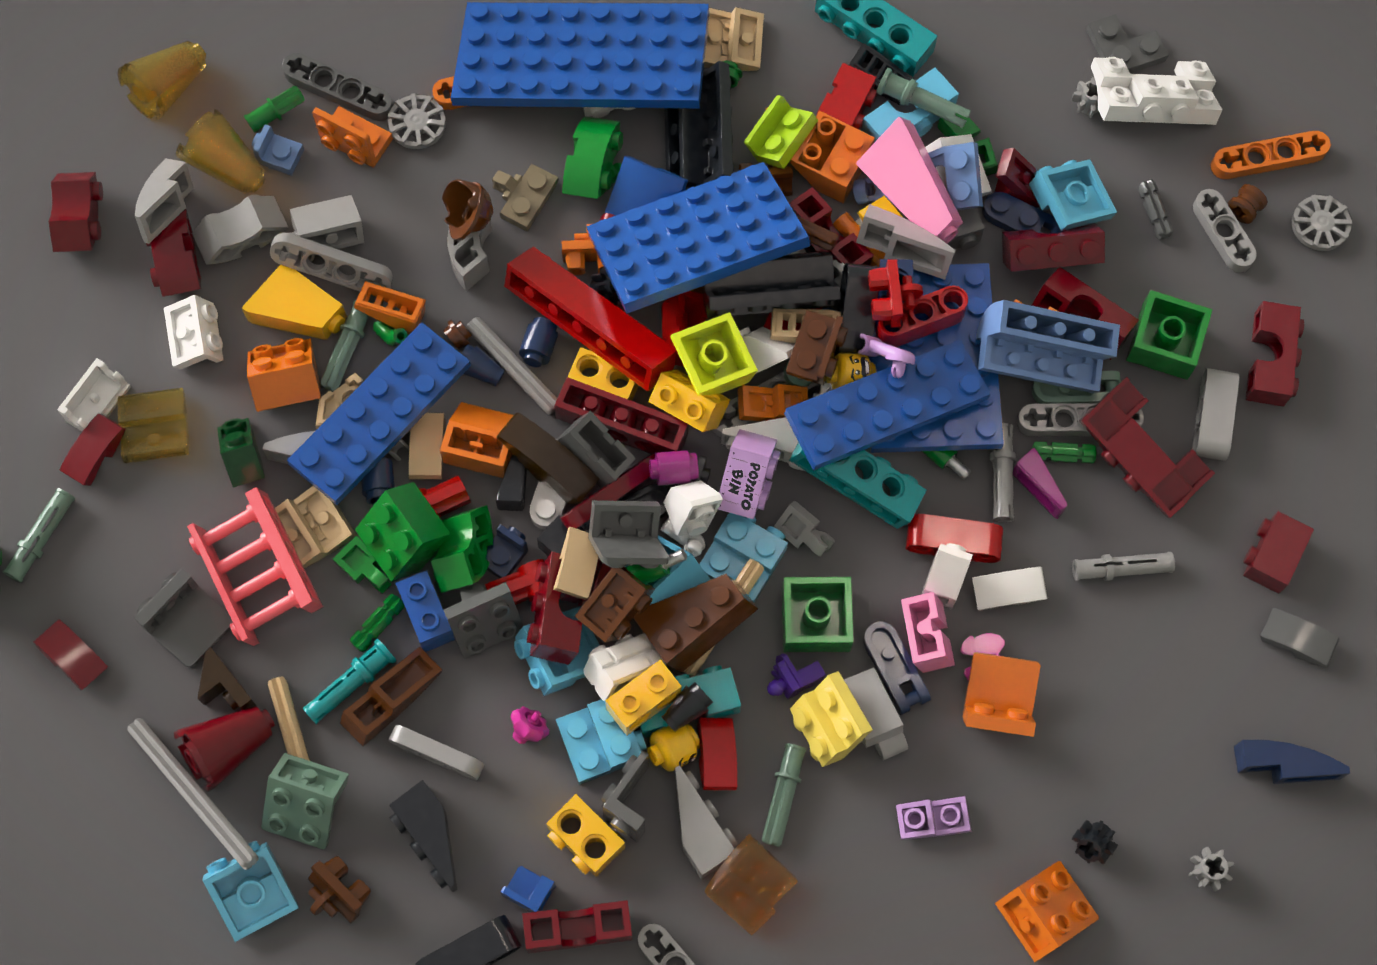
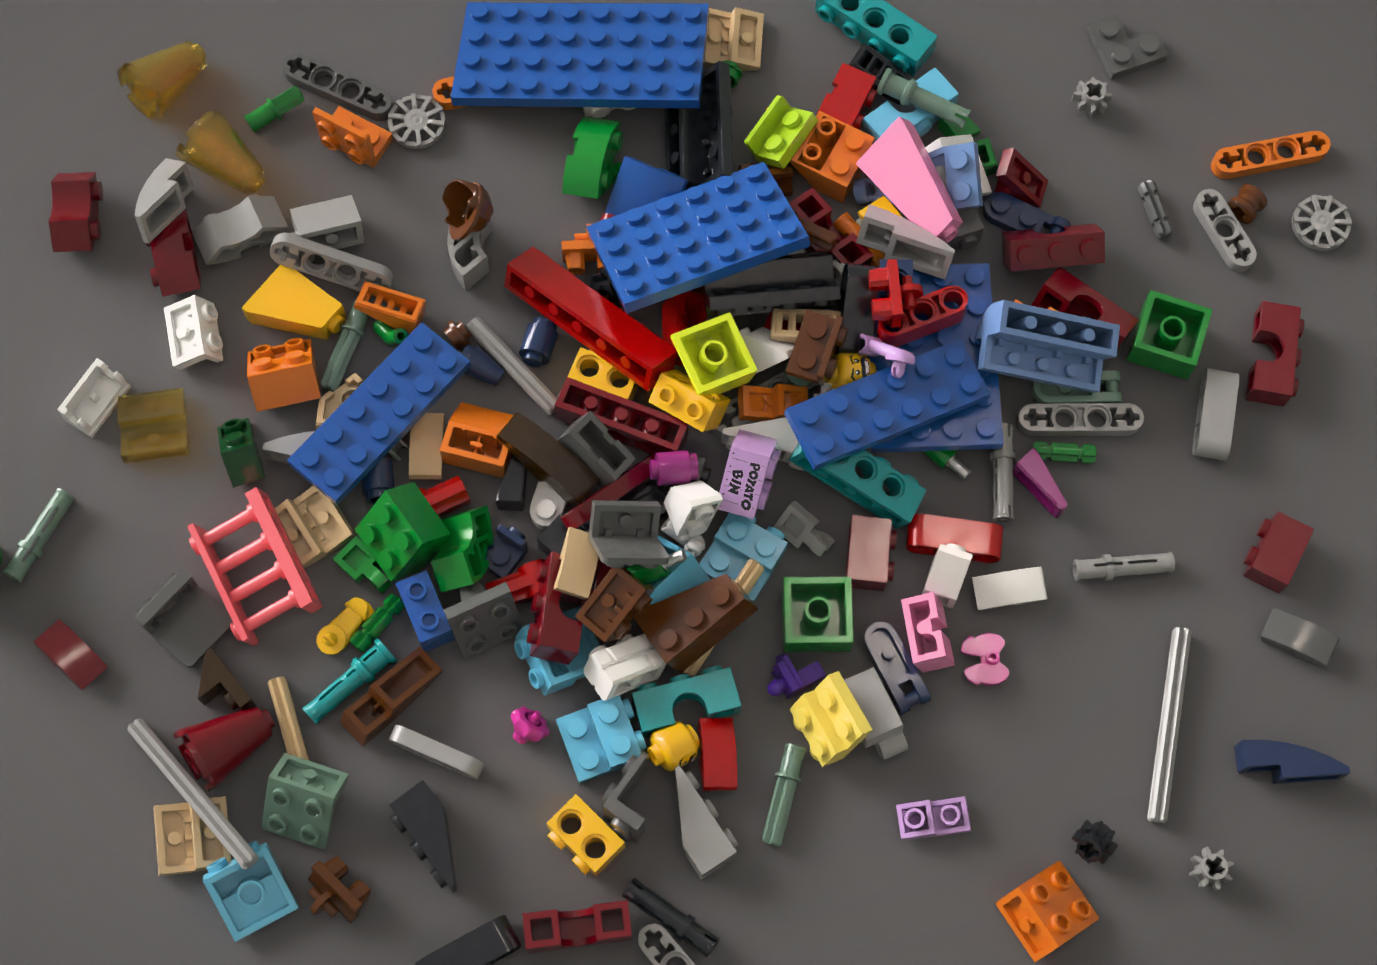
dark red slope [59,413,126,486] -> none
medium blue bracket [252,124,304,176] -> none
dark tan hinge [492,163,559,232] -> none
blue panel [501,866,556,912] -> none
yellow brick [605,659,682,736] -> none
black cone [662,682,713,732] -> none
clear orange slope [704,834,798,936] -> none
orange bracket [962,652,1041,737] -> none
medium azure plate [1029,159,1117,231] -> none
dark red bracket [1079,377,1215,518] -> none
white bracket [1091,57,1222,125] -> none
none -> tan slope [153,796,231,877]
none -> yellow piece [316,597,374,655]
none -> black pin [622,878,720,957]
none -> brick [845,515,897,591]
none -> light grey axle [1147,627,1192,824]

